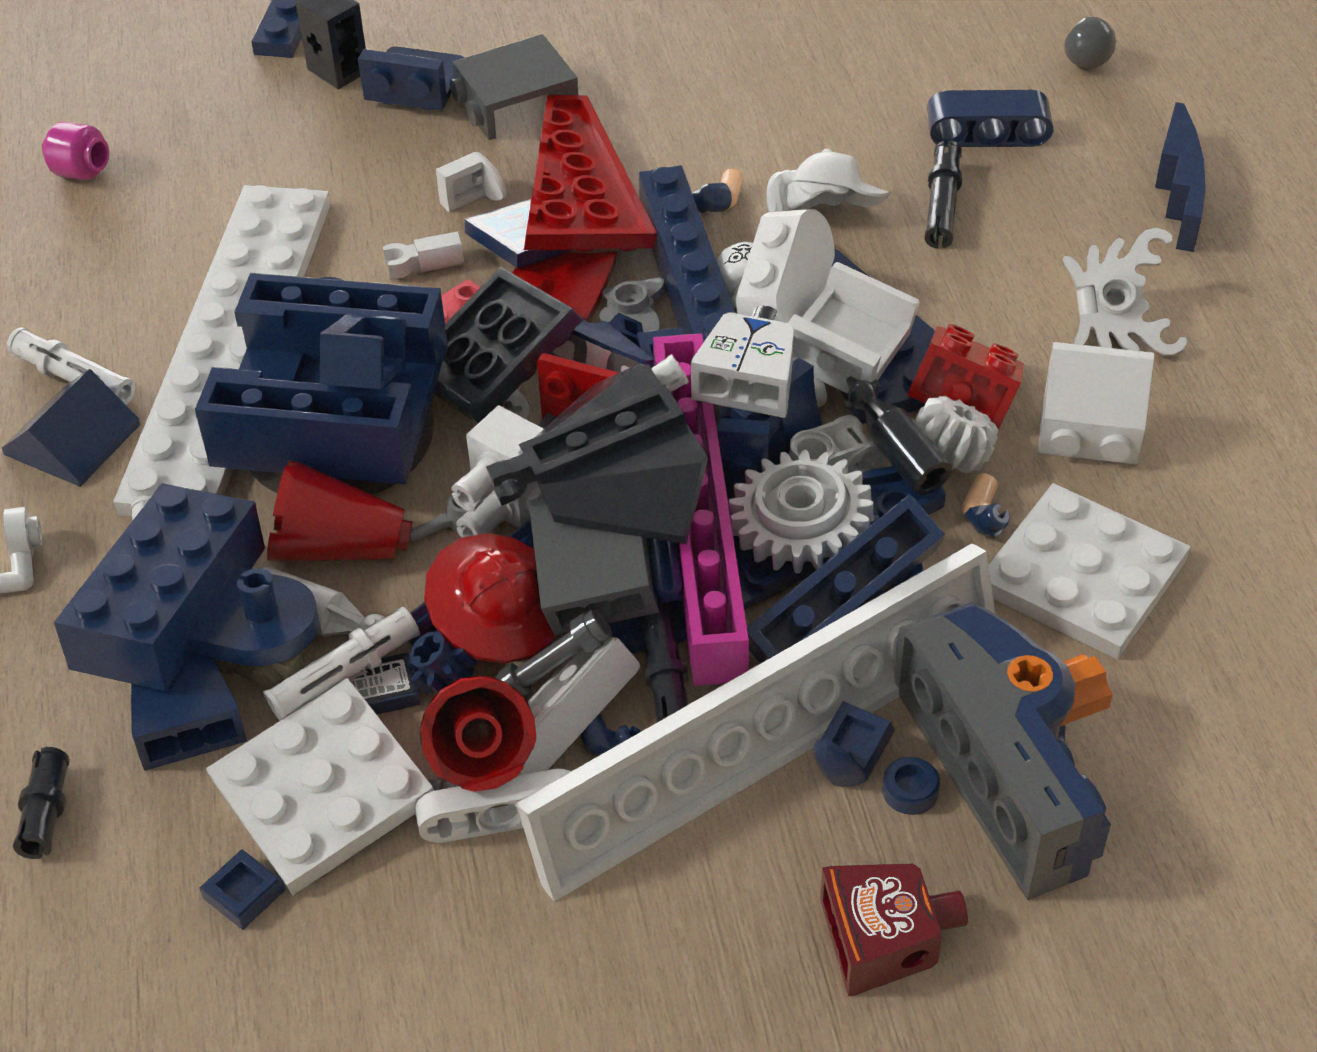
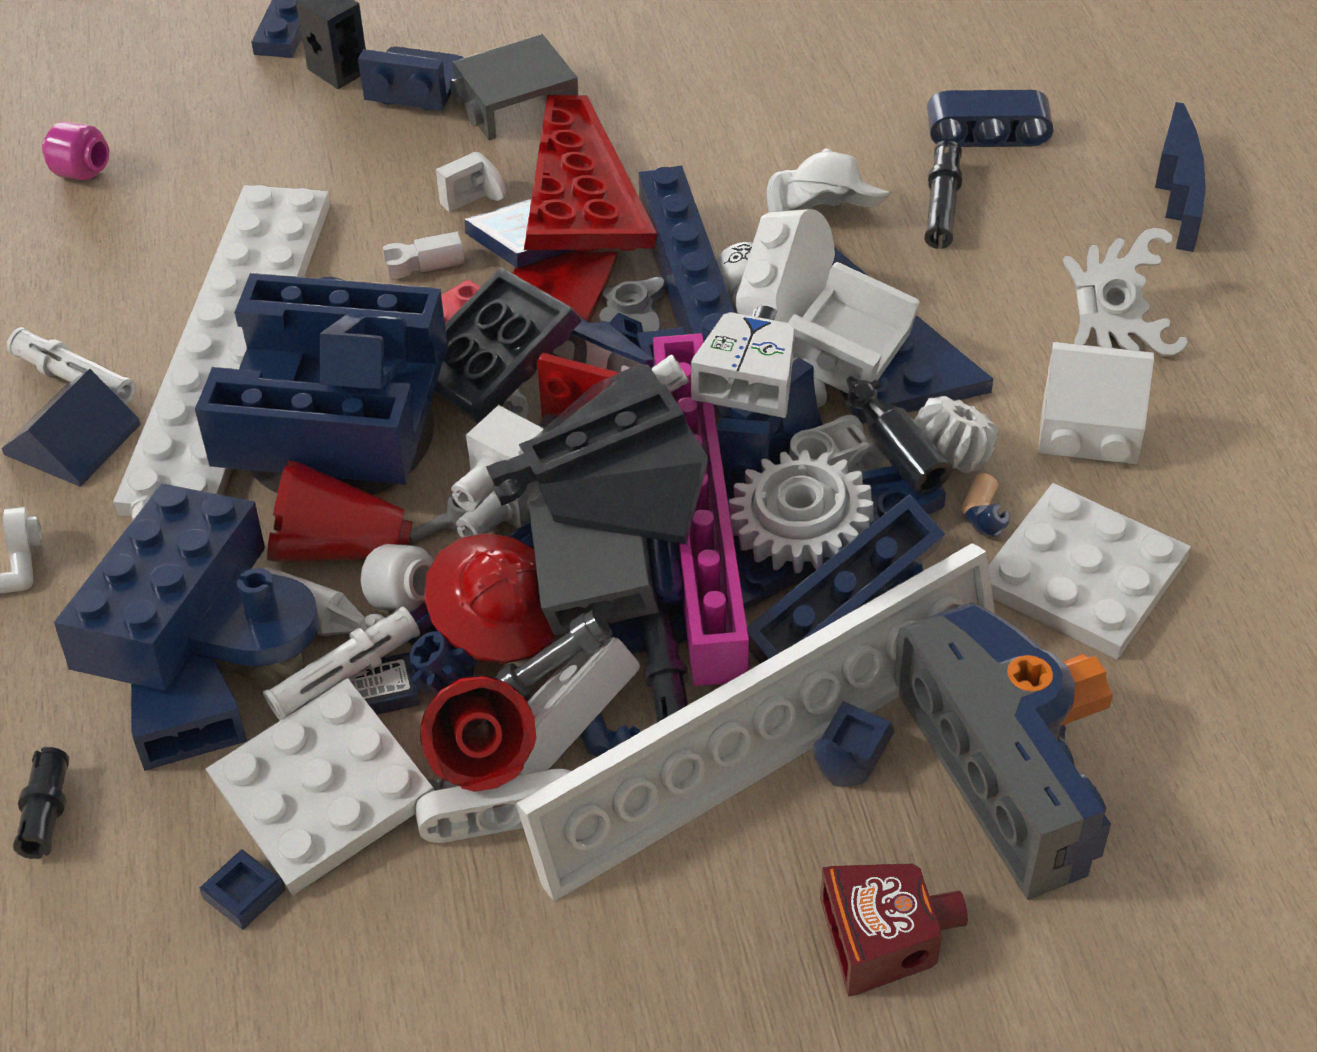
dark blue arm [692,169,744,213] -> none
dark blue tile [882,757,940,815] -> none
red bracket [907,324,1024,430] -> none
dark grey piece [1063,17,1117,69] -> none
none -> white head [360,544,434,613]

